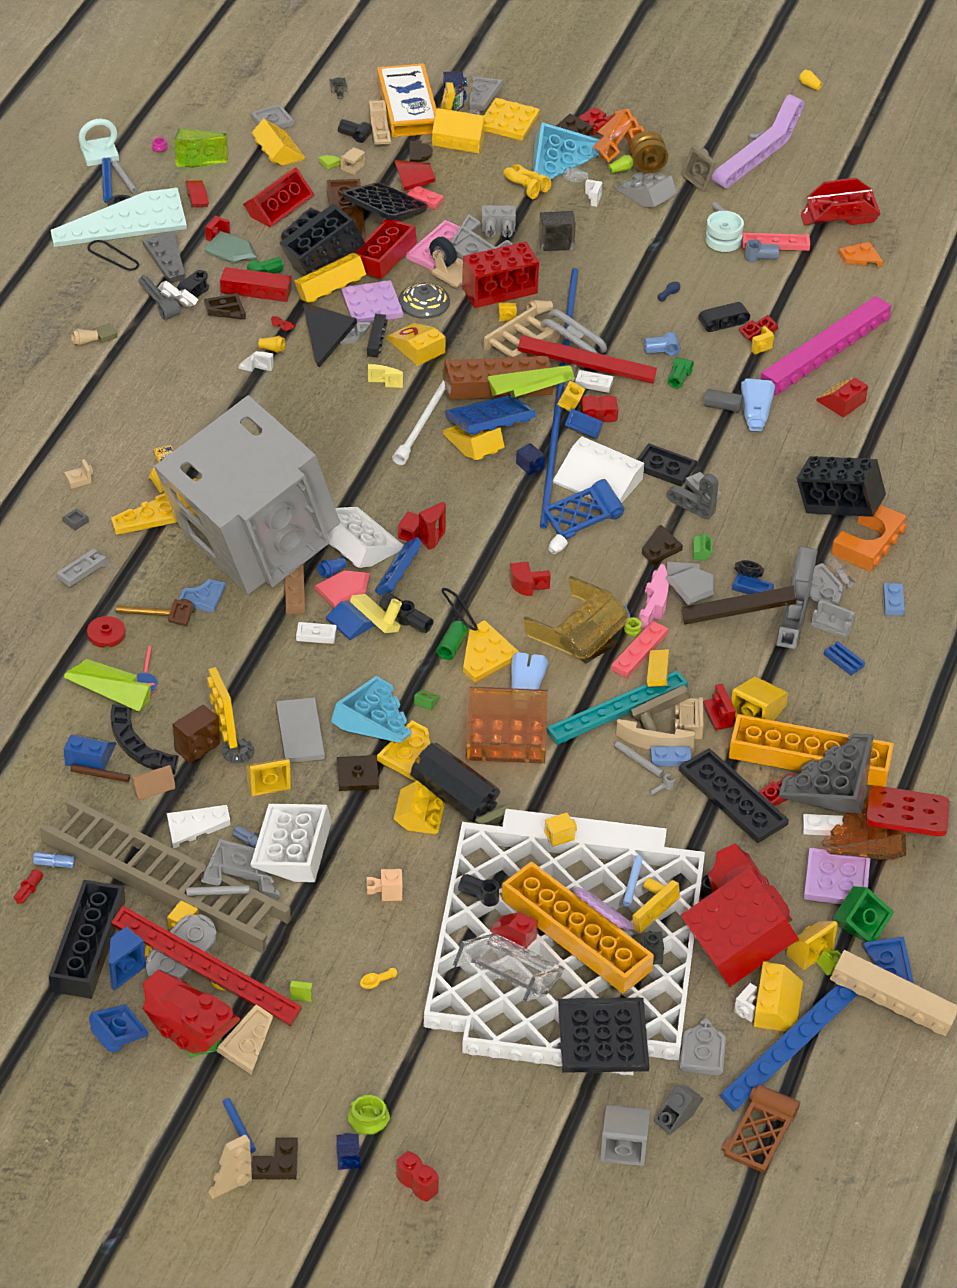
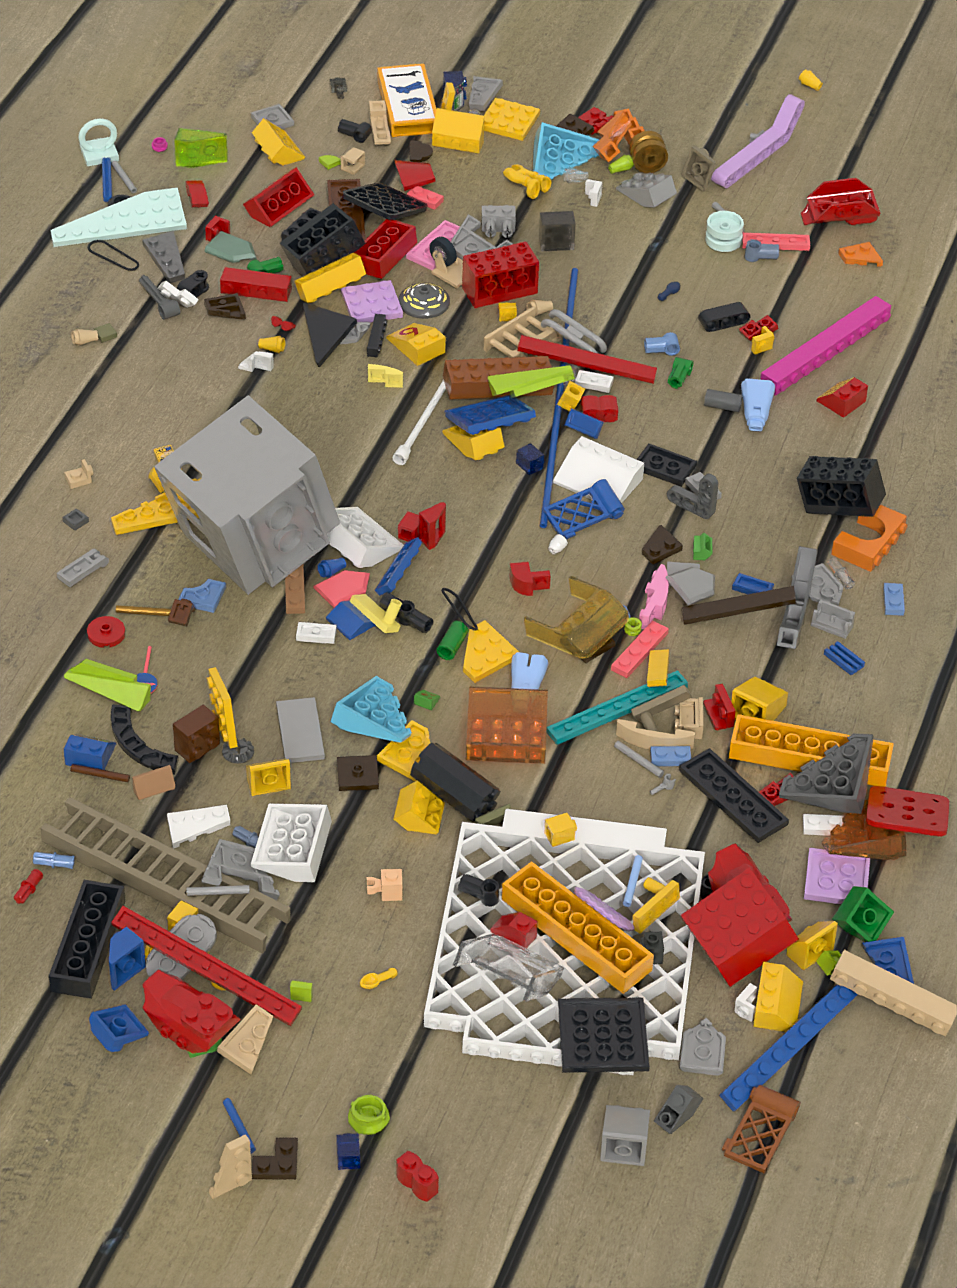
black gear [734,560,764,578] -> none

